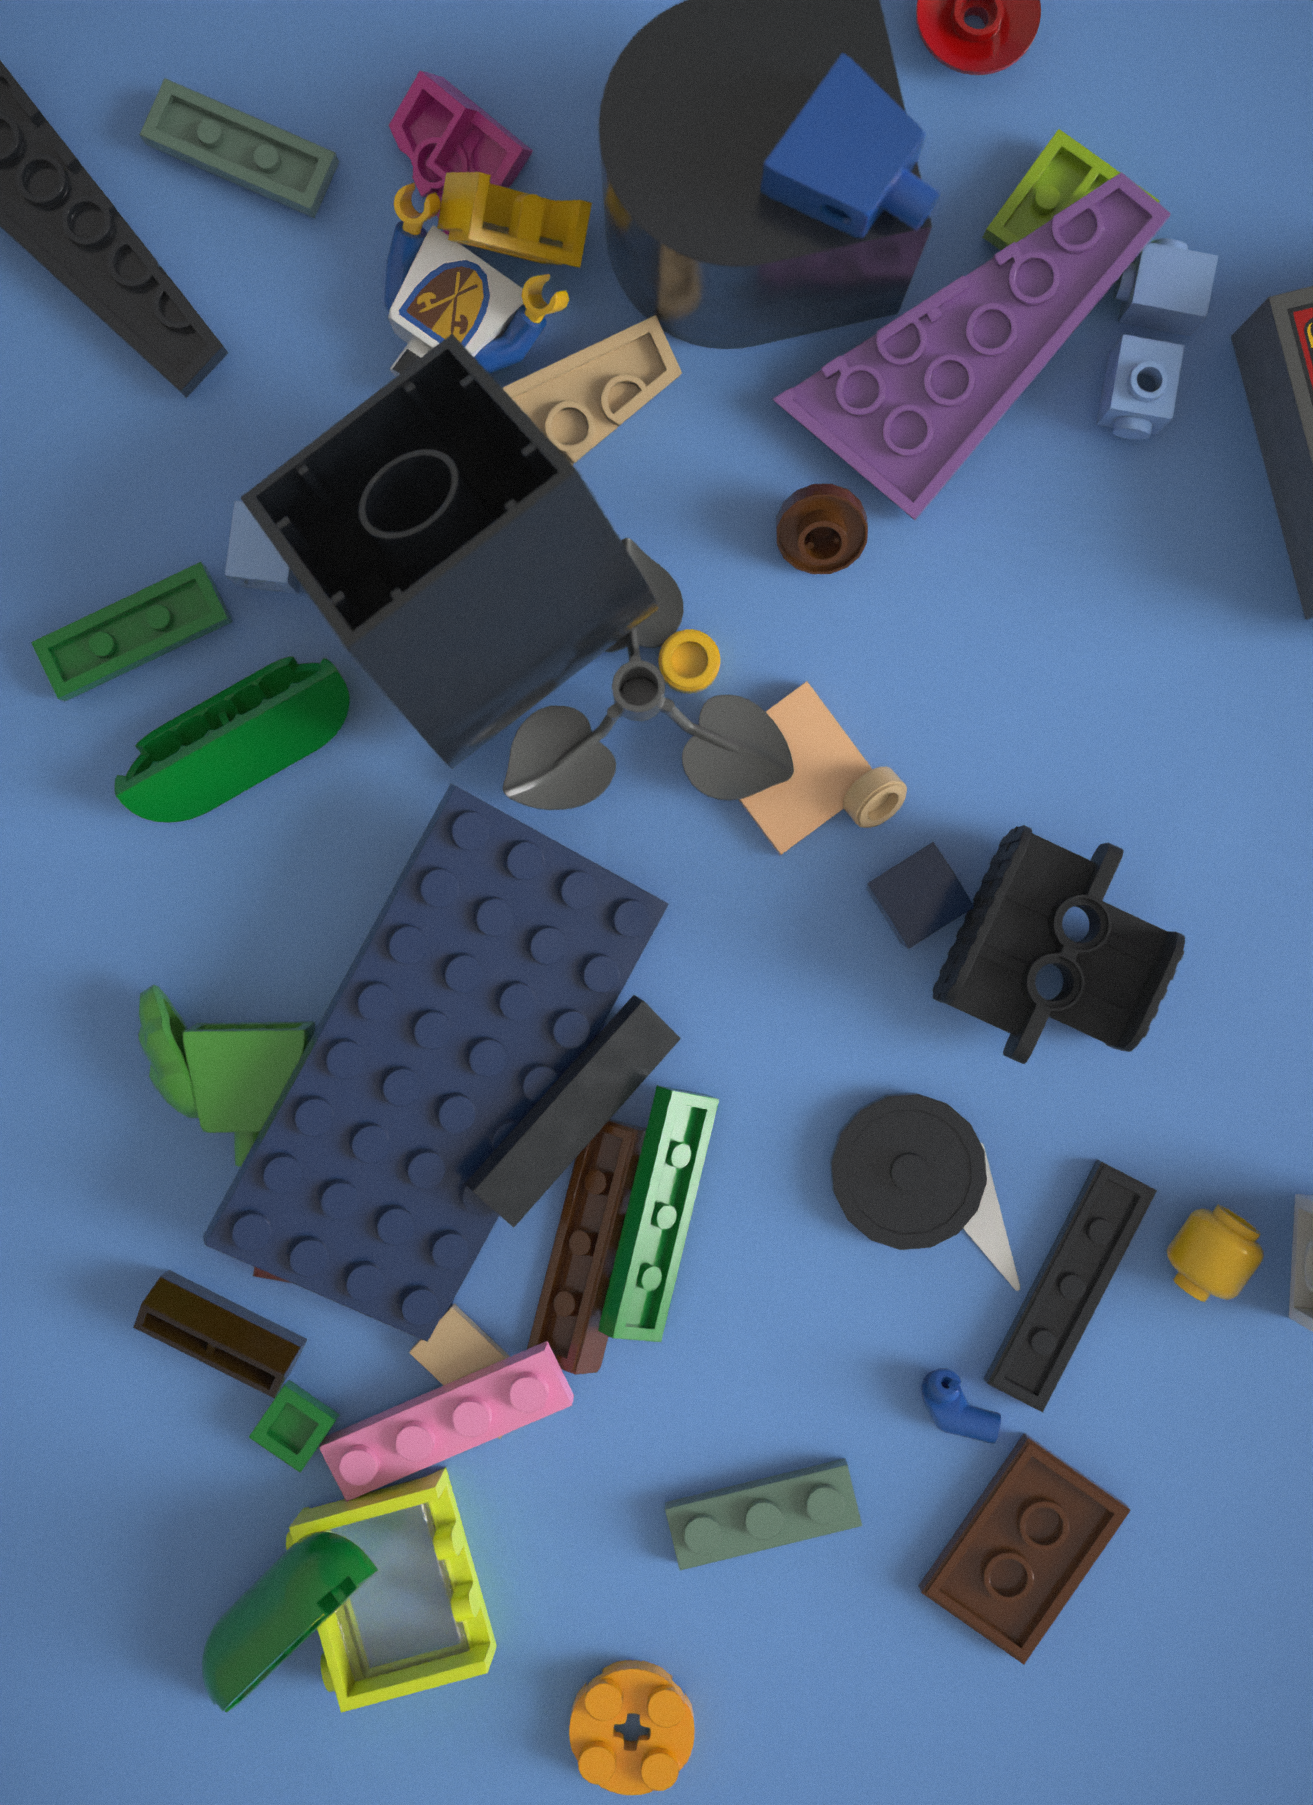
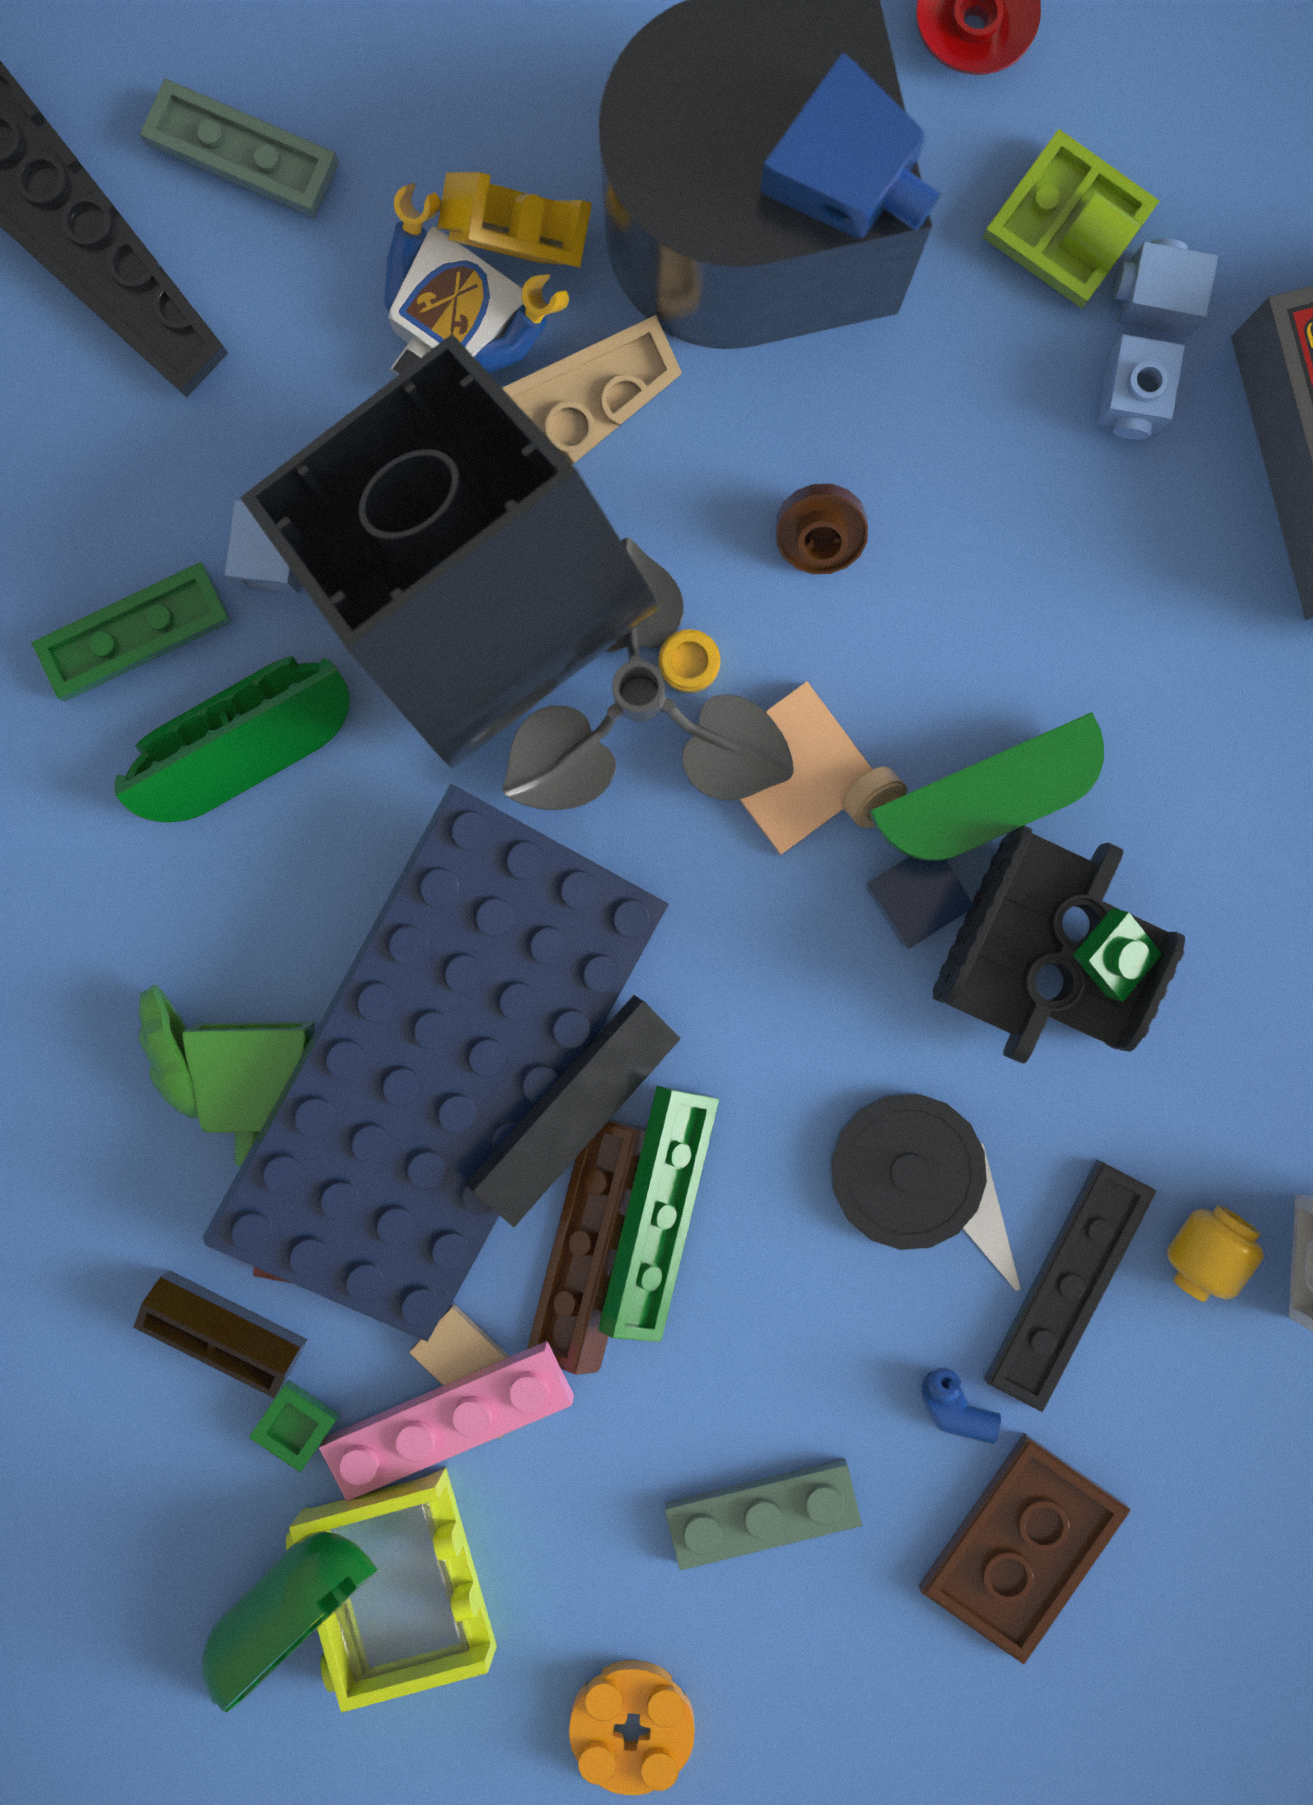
dark pink slope [388,70,533,245] -> none
medium lavender wing [772,172,1171,520] -> none
none -> green brick [869,712,1104,861]
none -> green plate [1073,908,1162,1002]

